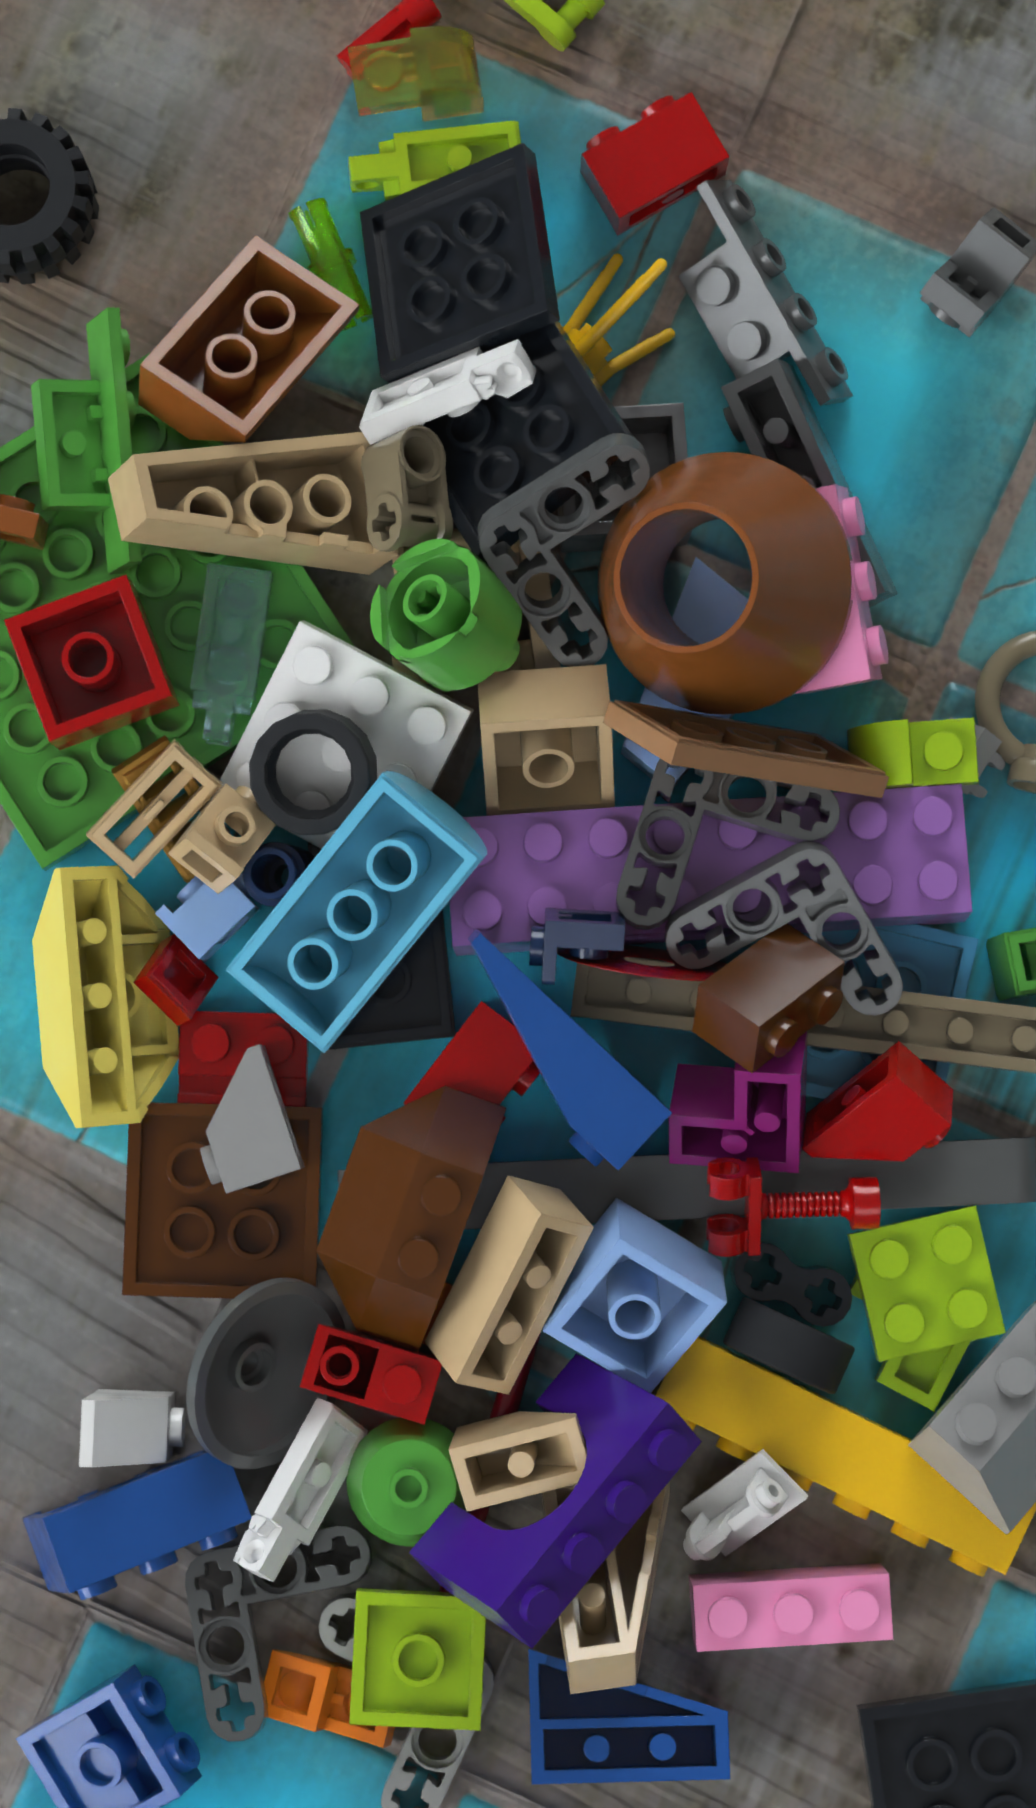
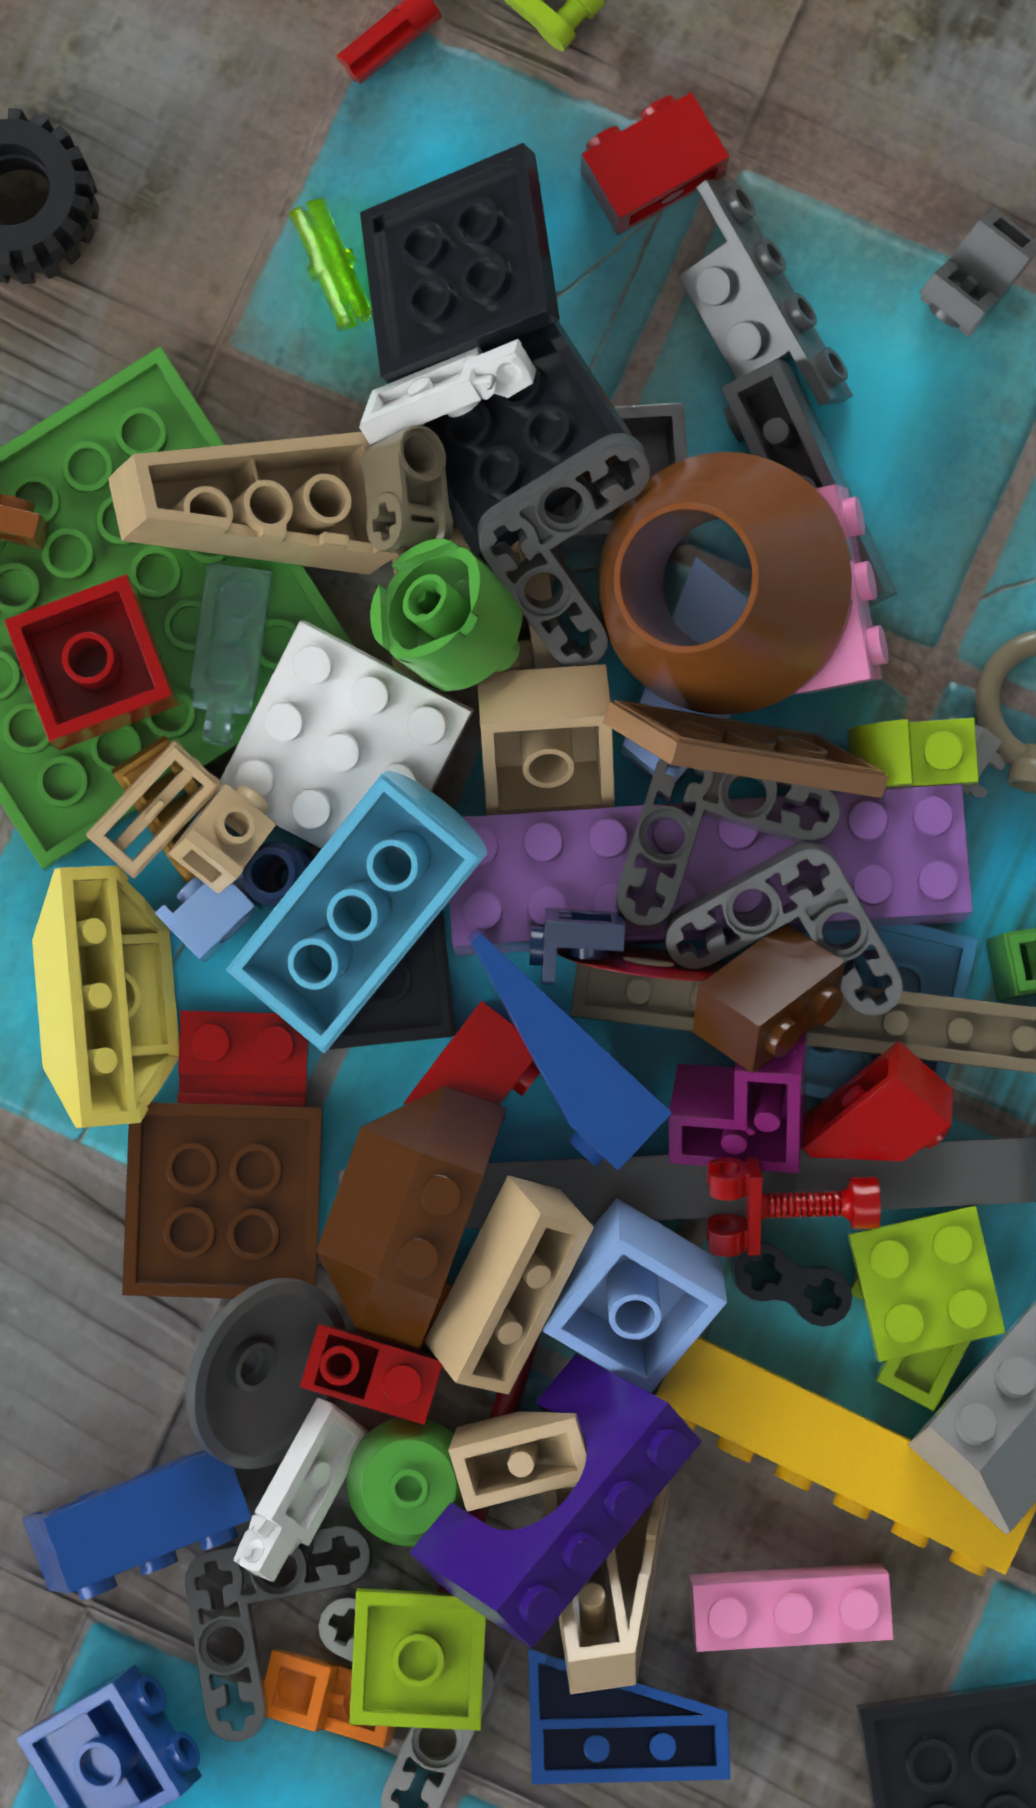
bright green bracket [31,307,146,574] -> none
white slope [79,1389,186,1467] -> none
red tile [133,934,219,1026] -> none
dark orange slope [138,235,359,443] -> none
light grey slope [200,1044,305,1194] -> none
black tyre [249,709,377,835] -> none
clear yellow brick [348,26,484,122] -> none
lime hinge [348,120,521,201] -> none
yellow plant [563,253,676,387] -> none
white hinge [681,1449,808,1561] -> none
black tyre [723,1297,855,1394] -> none

